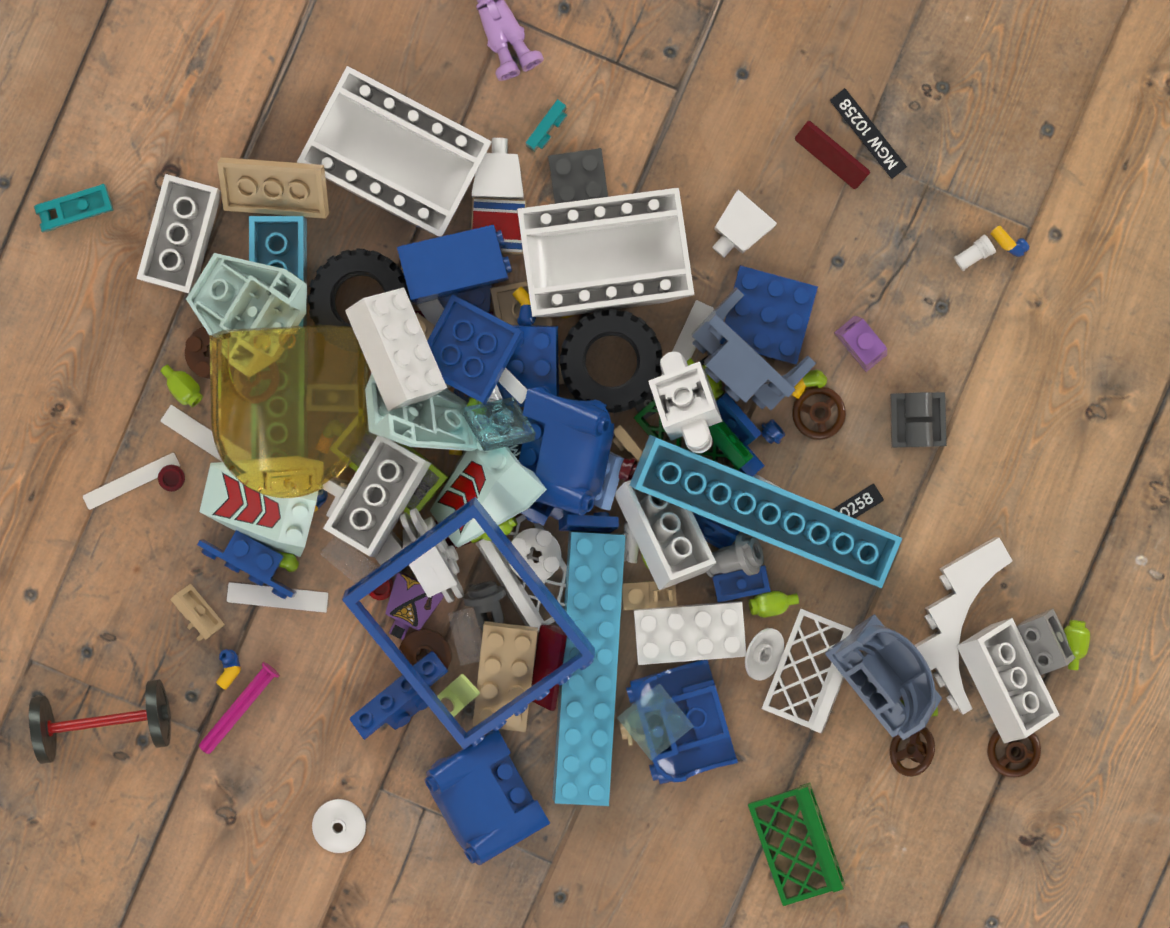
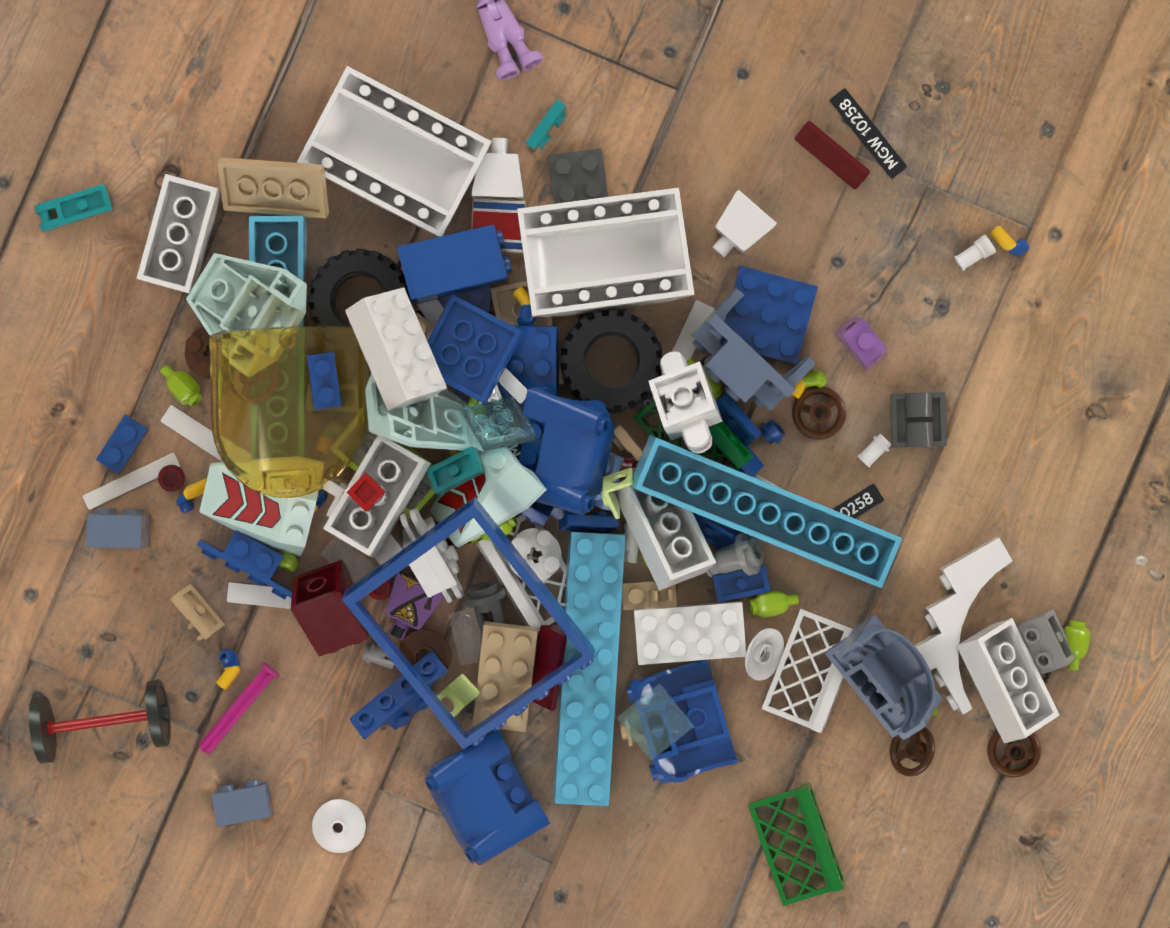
none -> sand blue brick [86,508,151,549]
none -> blue plate [96,415,149,474]
none -> arm [176,478,207,513]
none -> sand blue brick [211,779,274,827]
none -> dark red slope [290,559,368,657]
none -> blue plate [306,351,341,410]
none -> red plate [346,472,387,512]
none -> light grey pin [362,643,394,670]
none -> teal plate [427,446,485,495]
none -> yellowish green bracket [601,468,634,519]
none -> white pin [858,434,892,468]

